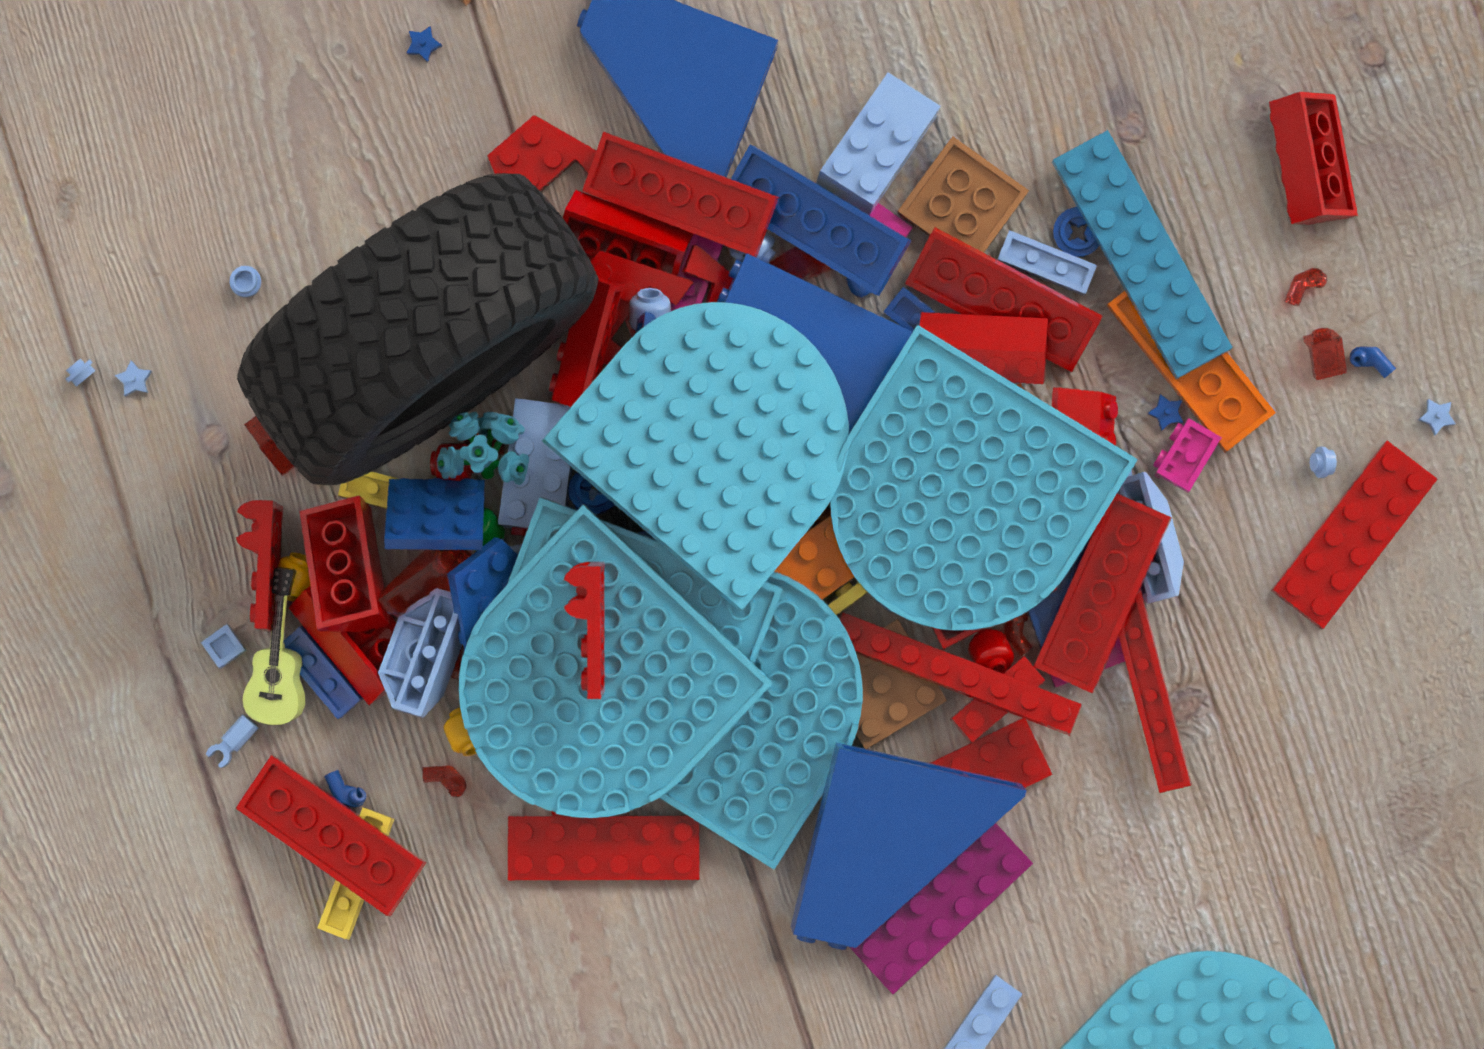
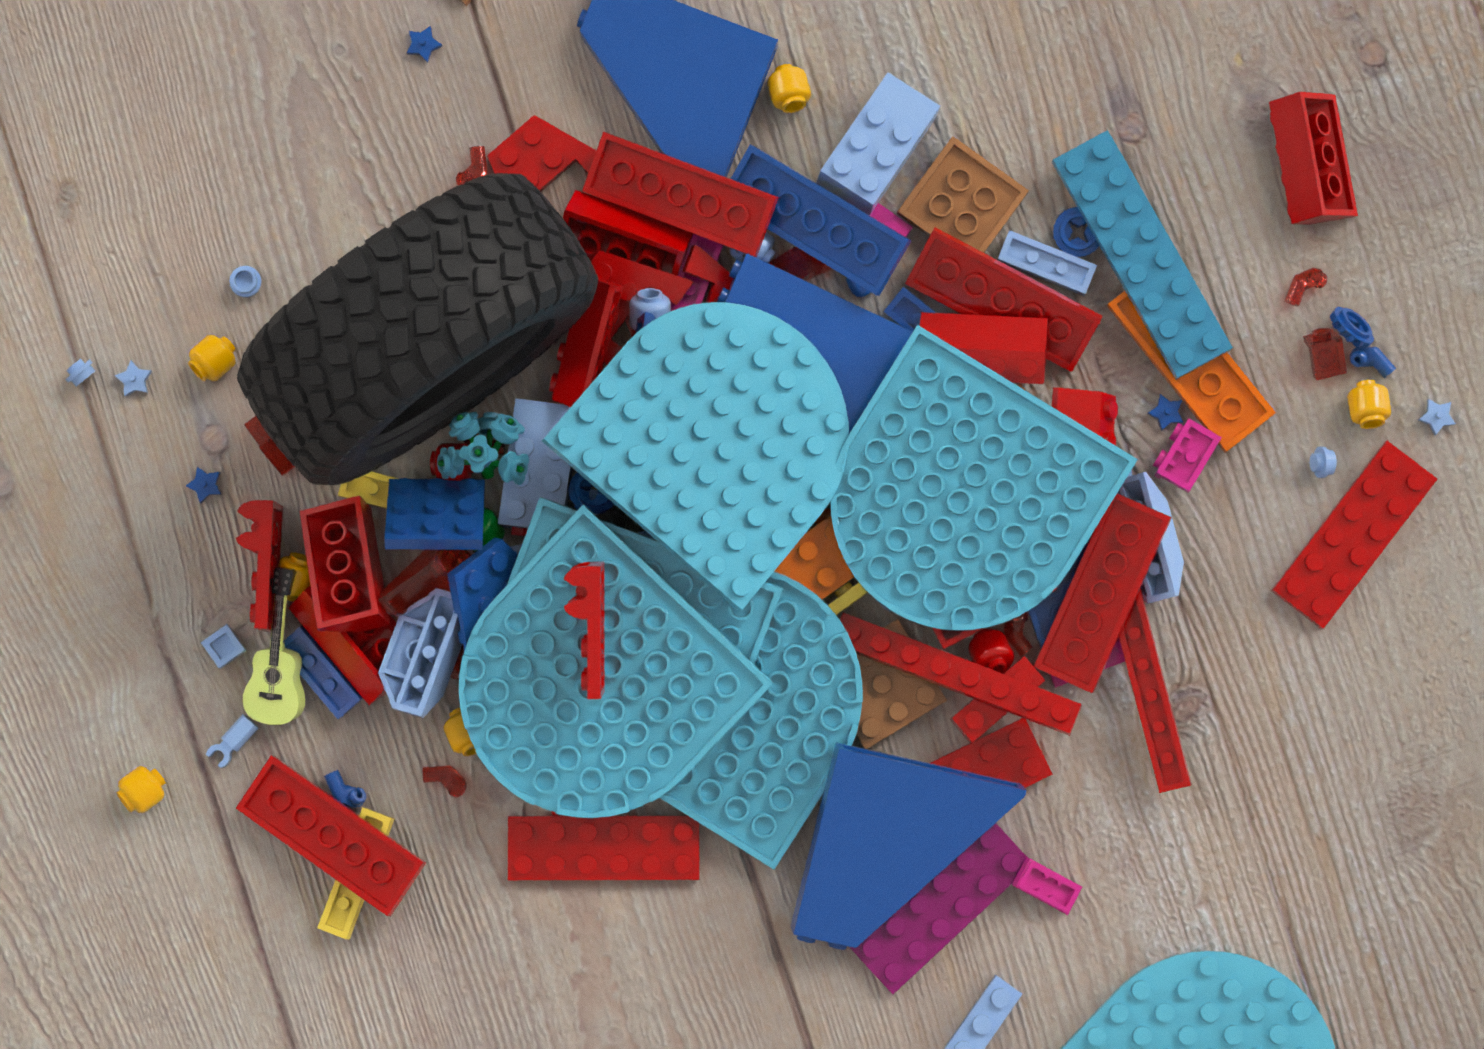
none -> yellow head [116,766,166,813]
none -> blue piece [186,467,222,503]
none -> yellow head [188,335,236,381]
none -> clear red arm [456,146,487,185]
none -> yellow head [767,64,811,113]
none -> dark pink plate [1012,857,1082,915]
none -> blue gear [1330,307,1374,348]
none -> yellow head [1347,380,1391,429]

